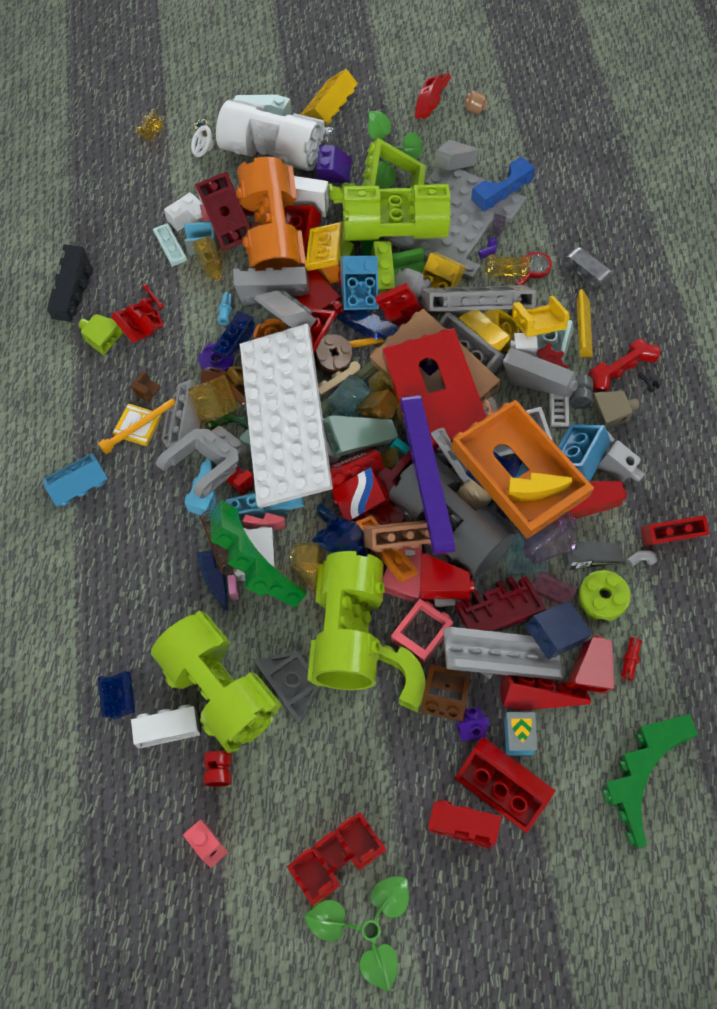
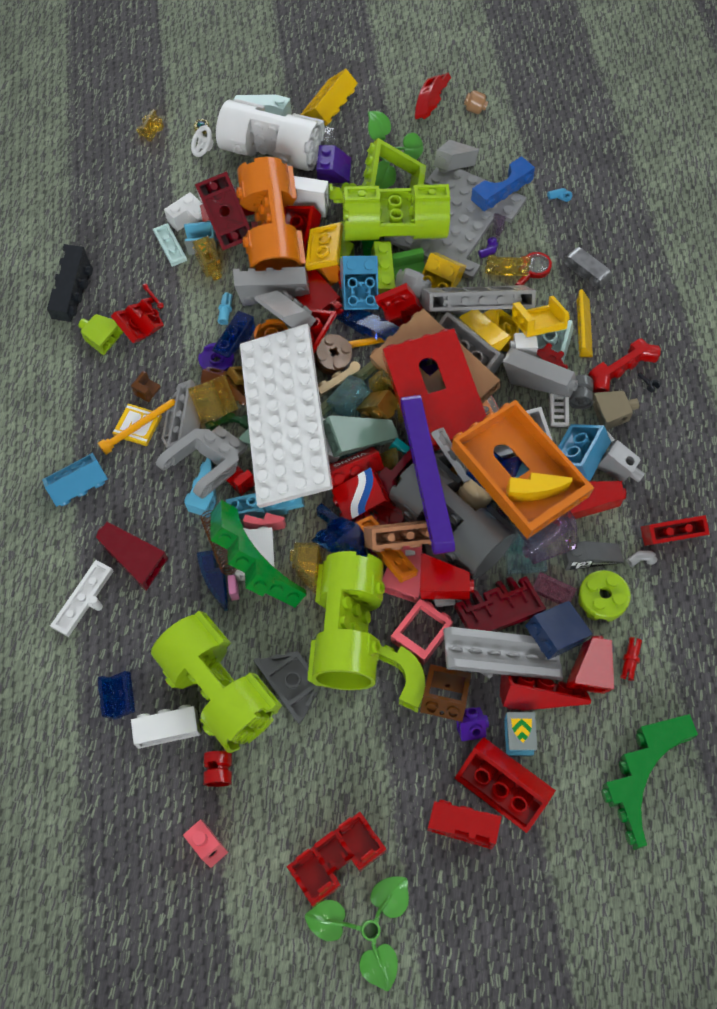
none -> white plate [50,560,113,637]
none -> dark red slope [96,522,168,591]
none -> dark azure arm [547,188,572,202]

